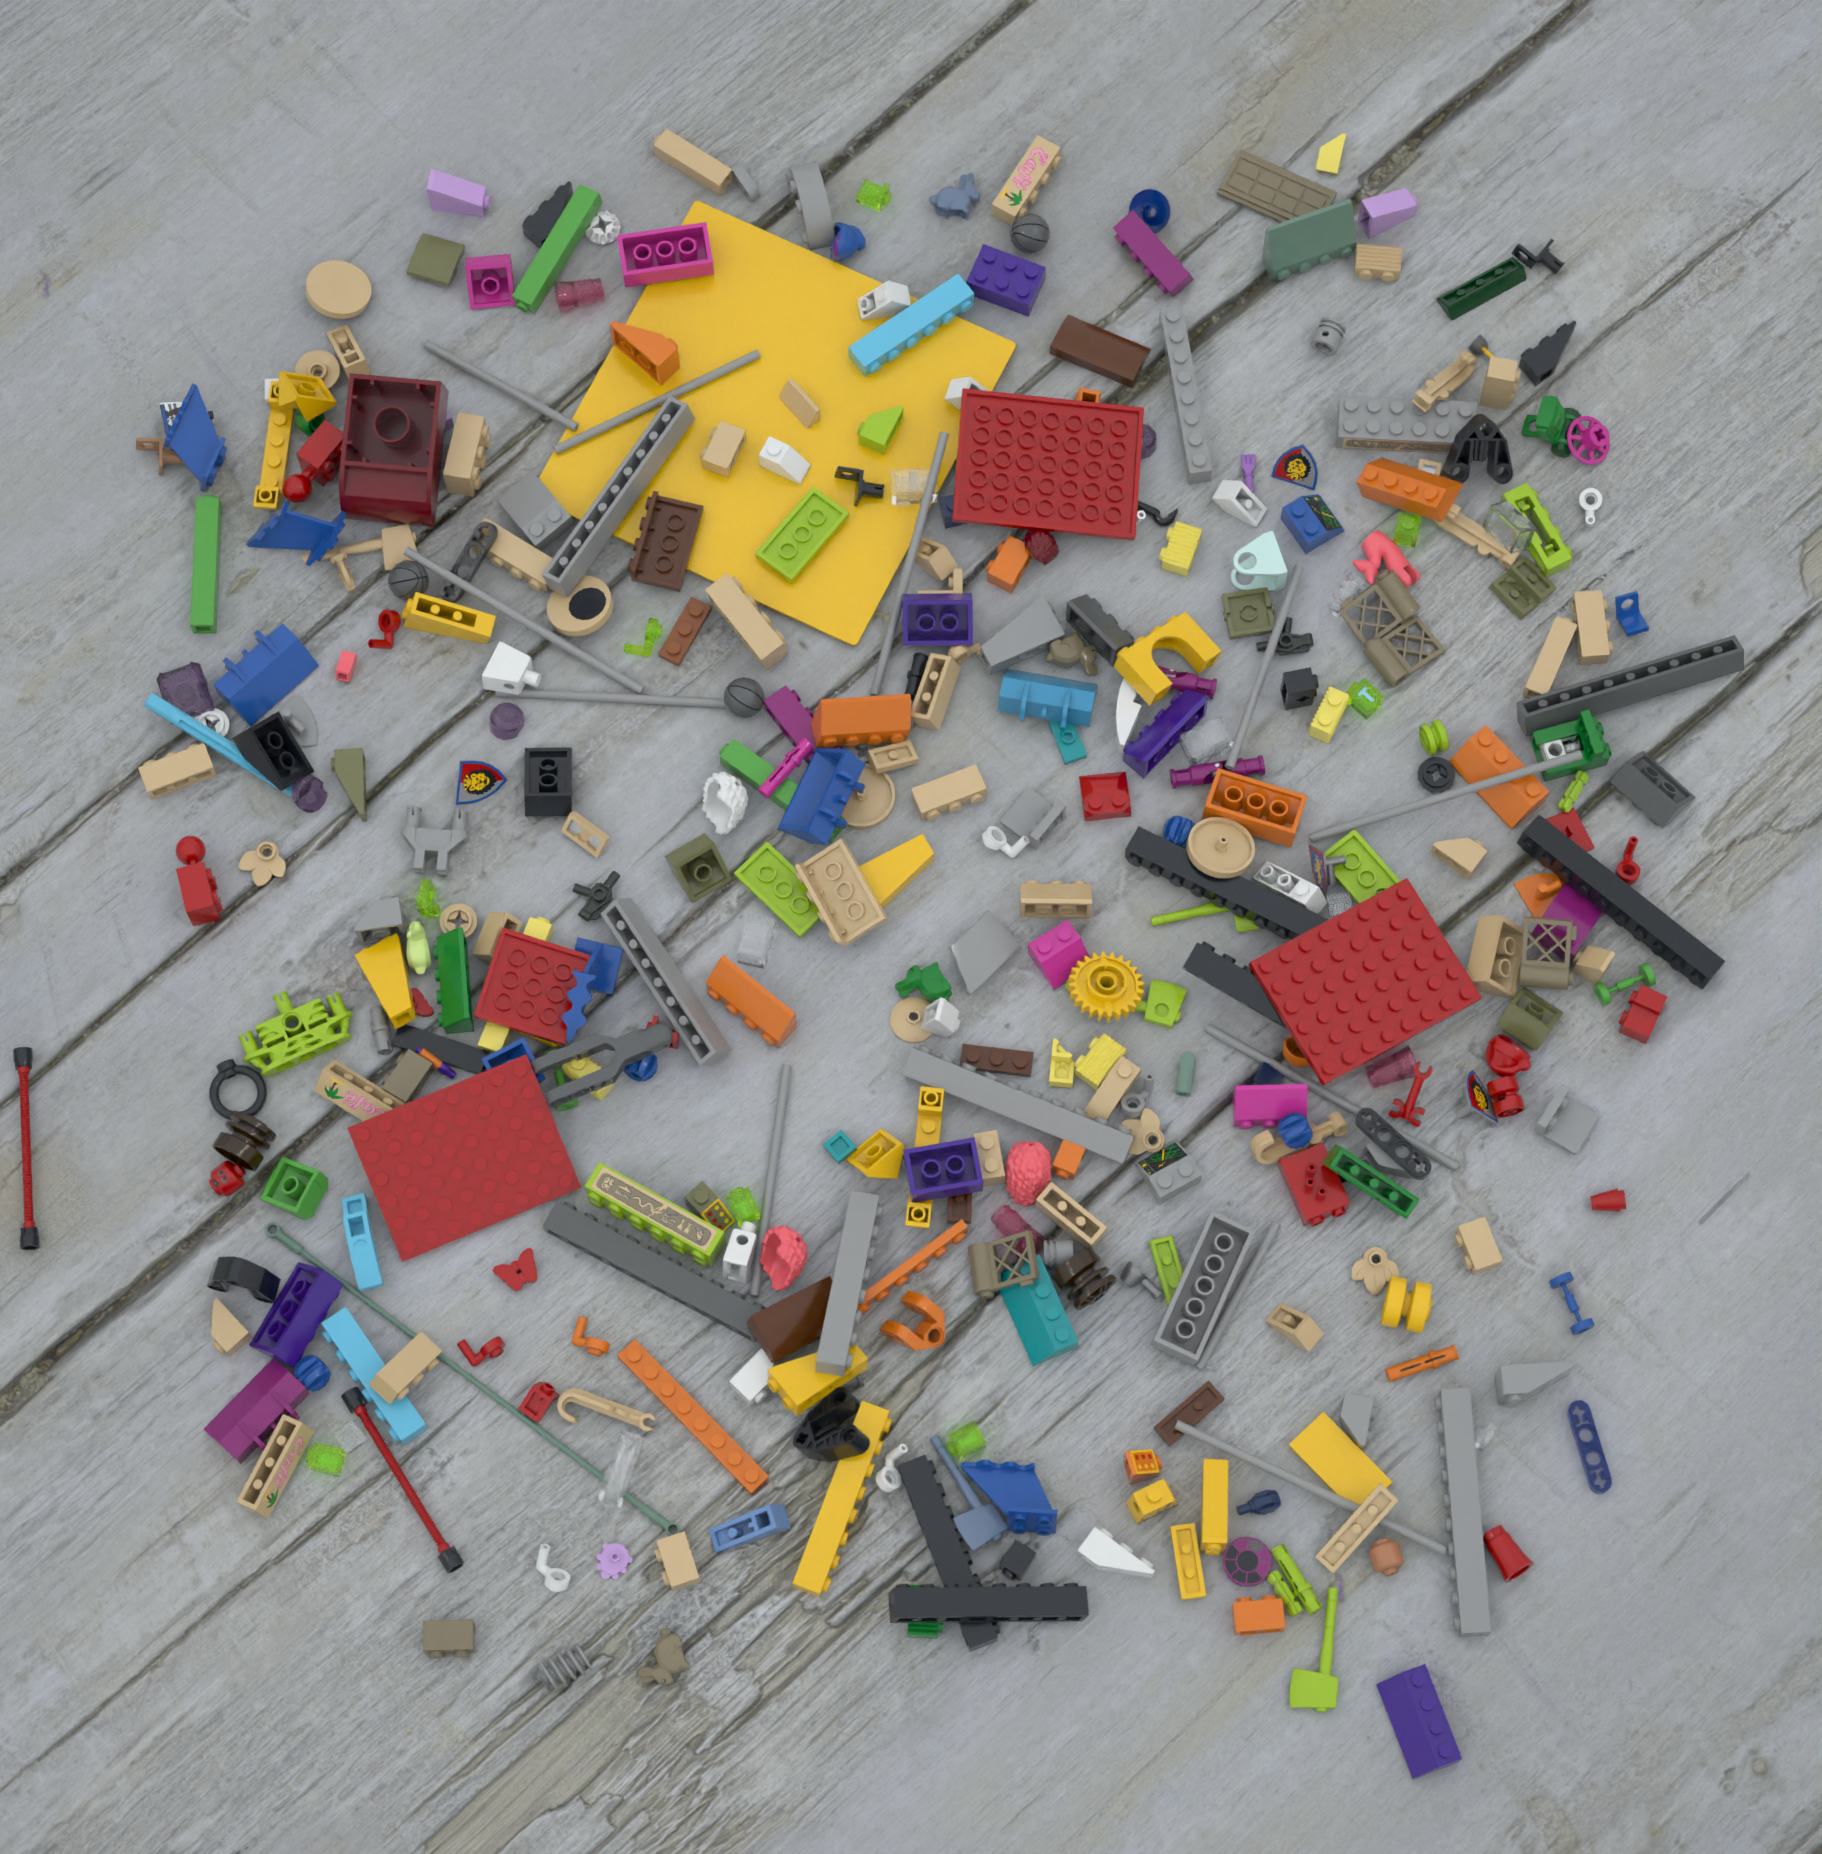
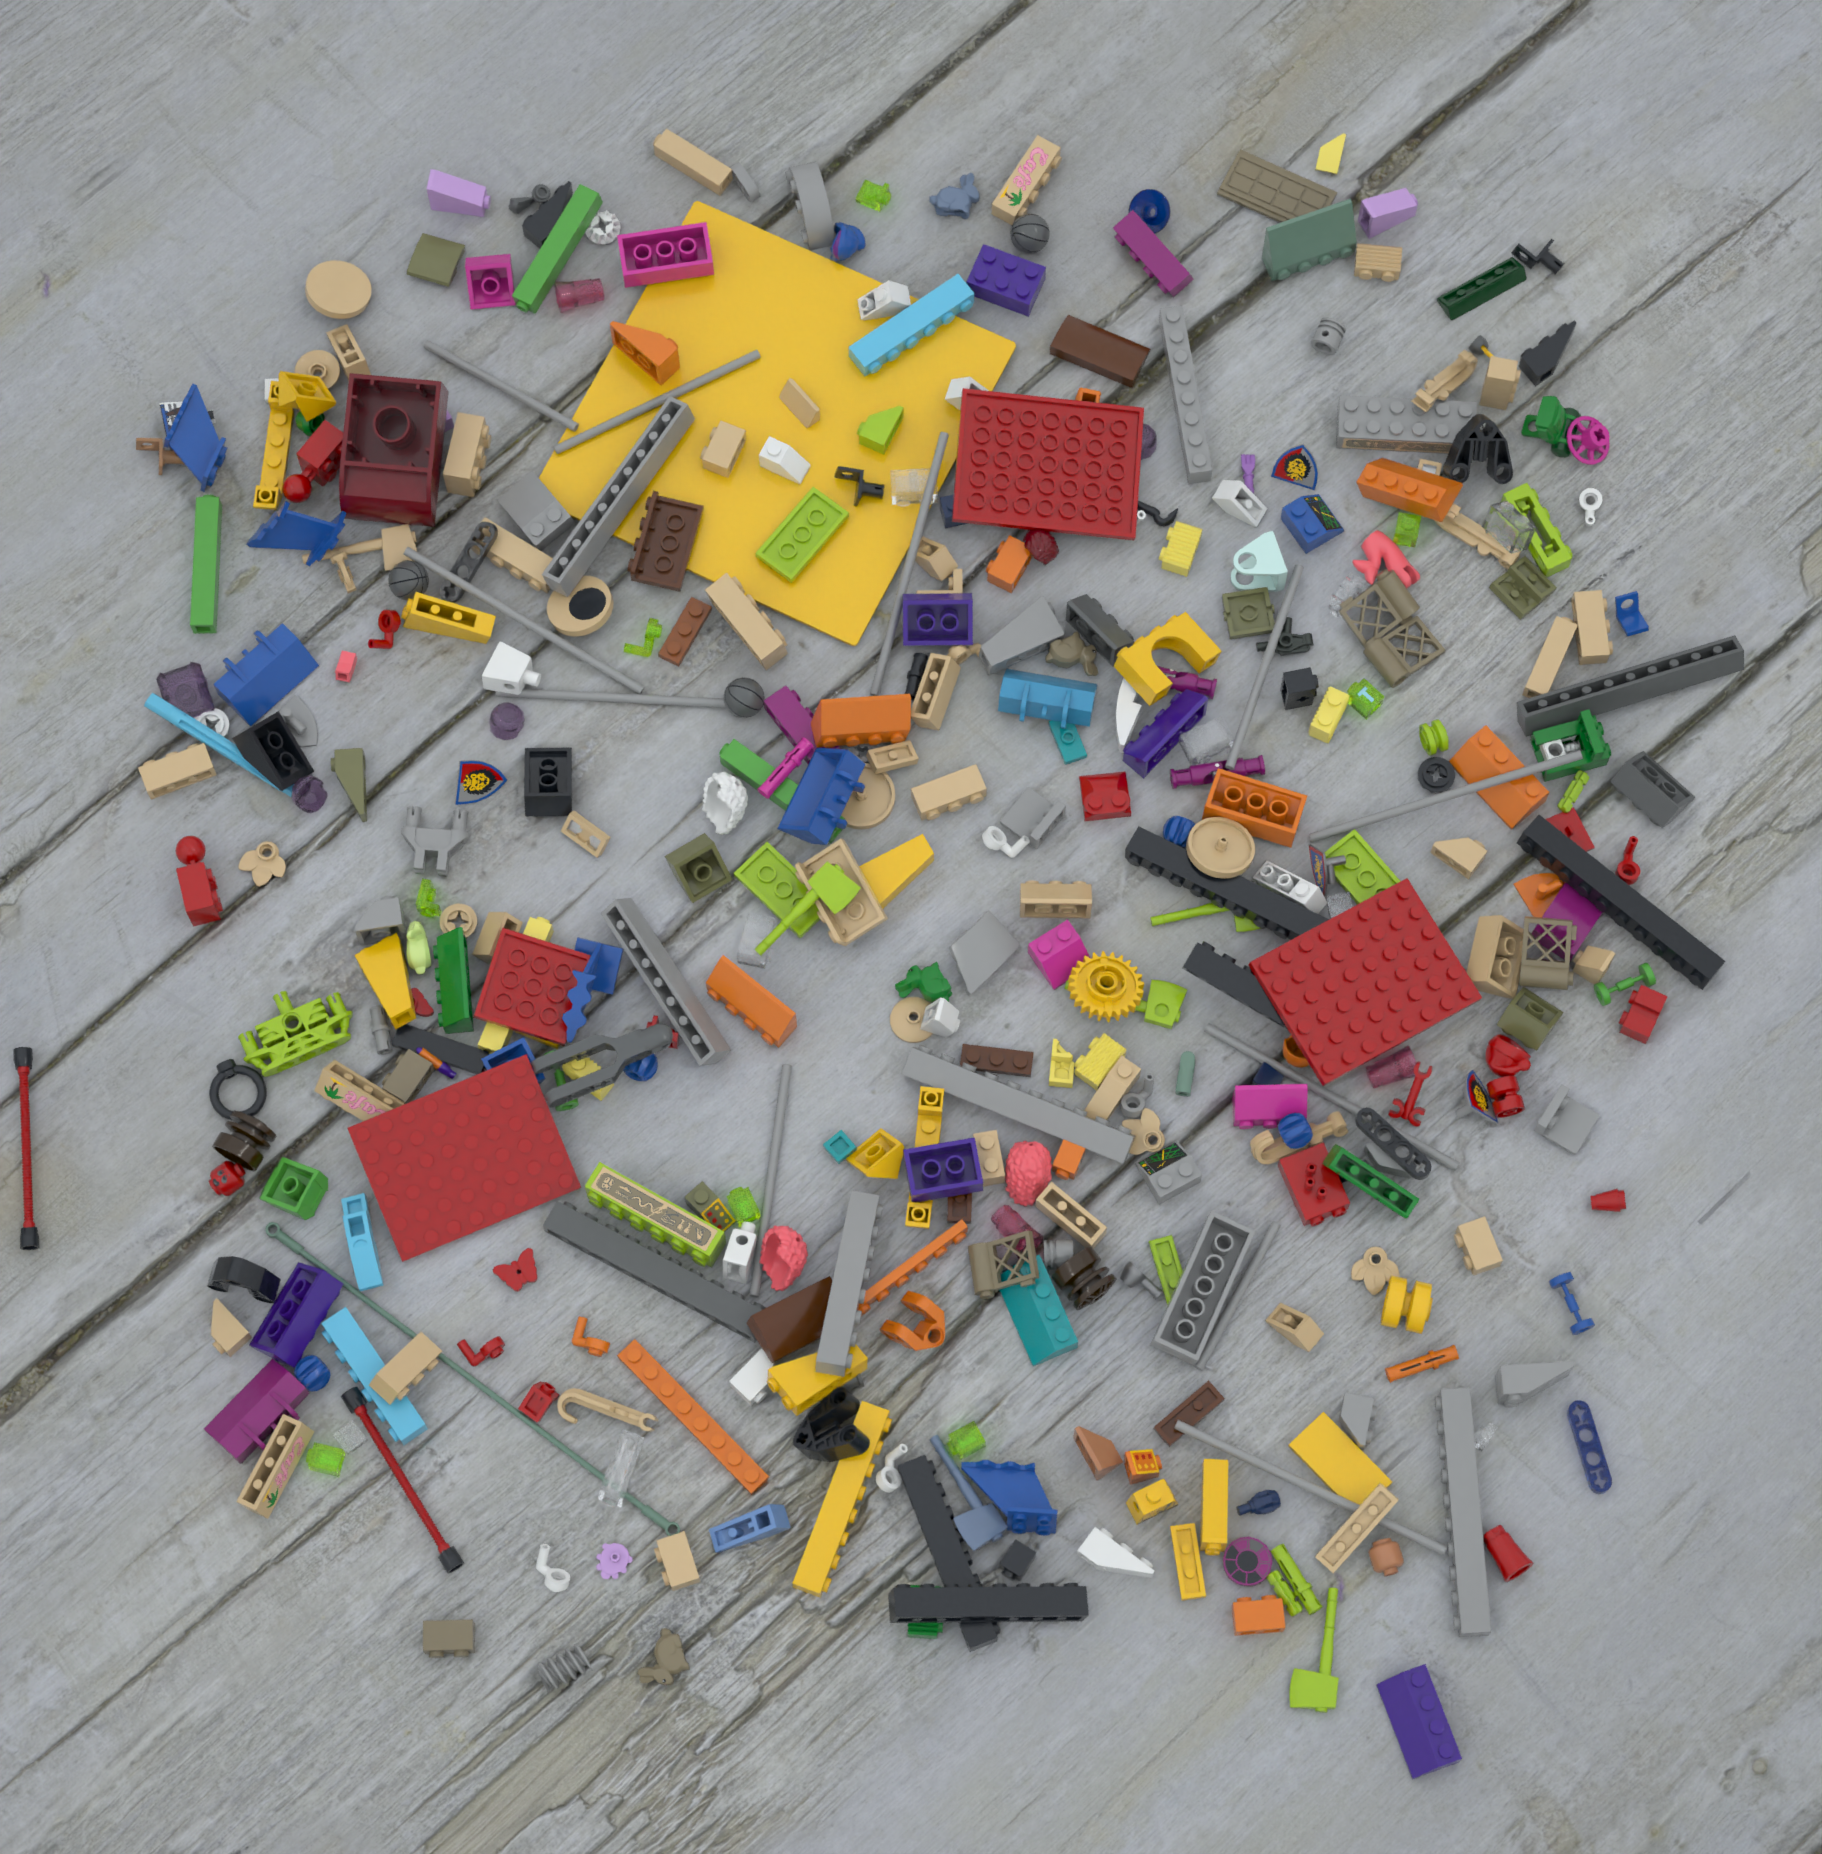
pearl dark grey piece [573,871,621,922] -> none
none -> dark grey piece [509,184,550,214]
none -> lime piece [754,861,861,955]
none -> nougat slope [1073,1426,1123,1480]

